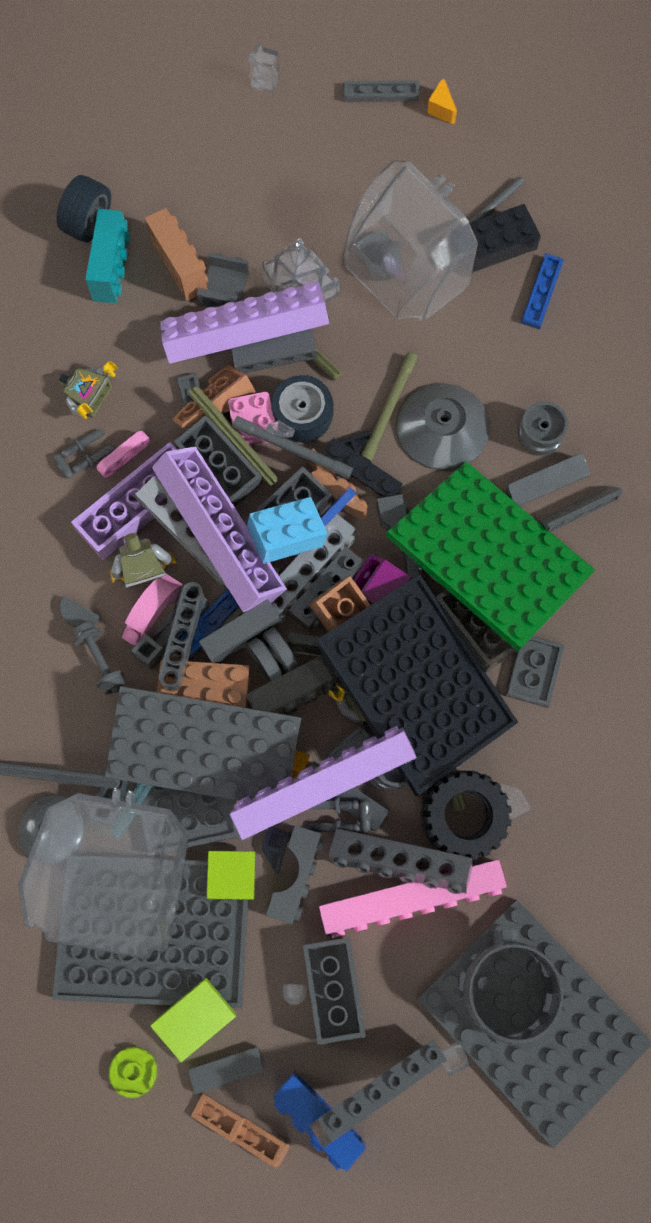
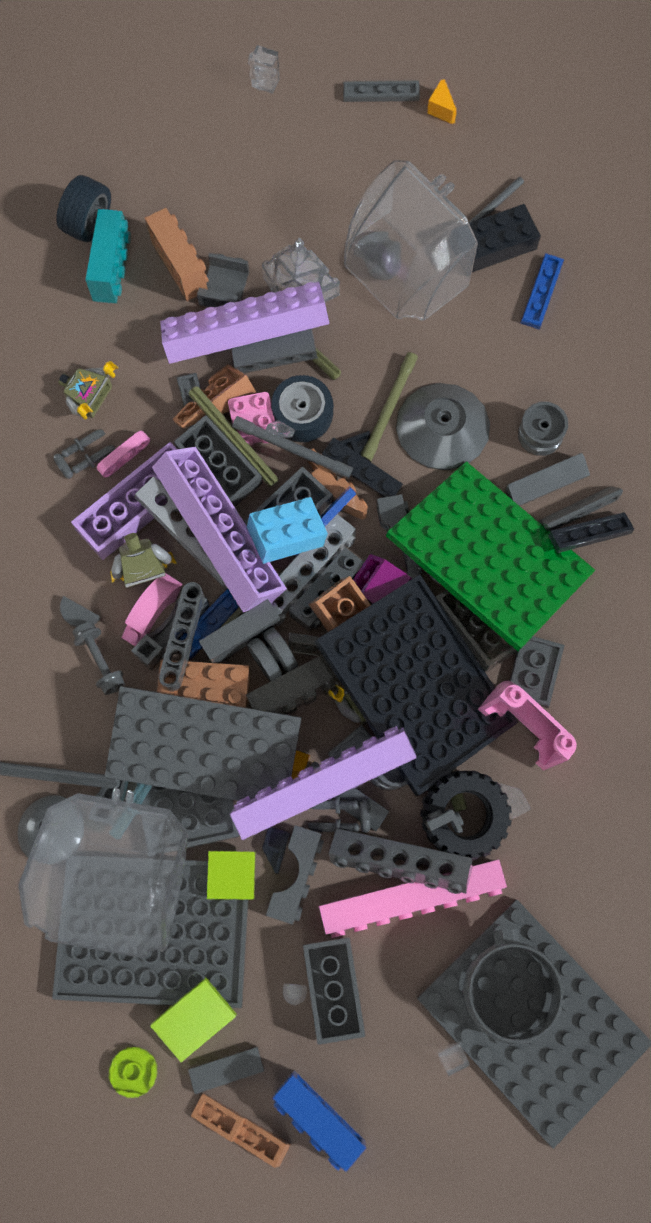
dark grey brick [310,1039,447,1148] -> none
none -> dark grey bracket [424,809,464,833]
none -> bright pink windscreen [478,681,576,771]
none -> black plate [548,512,634,553]

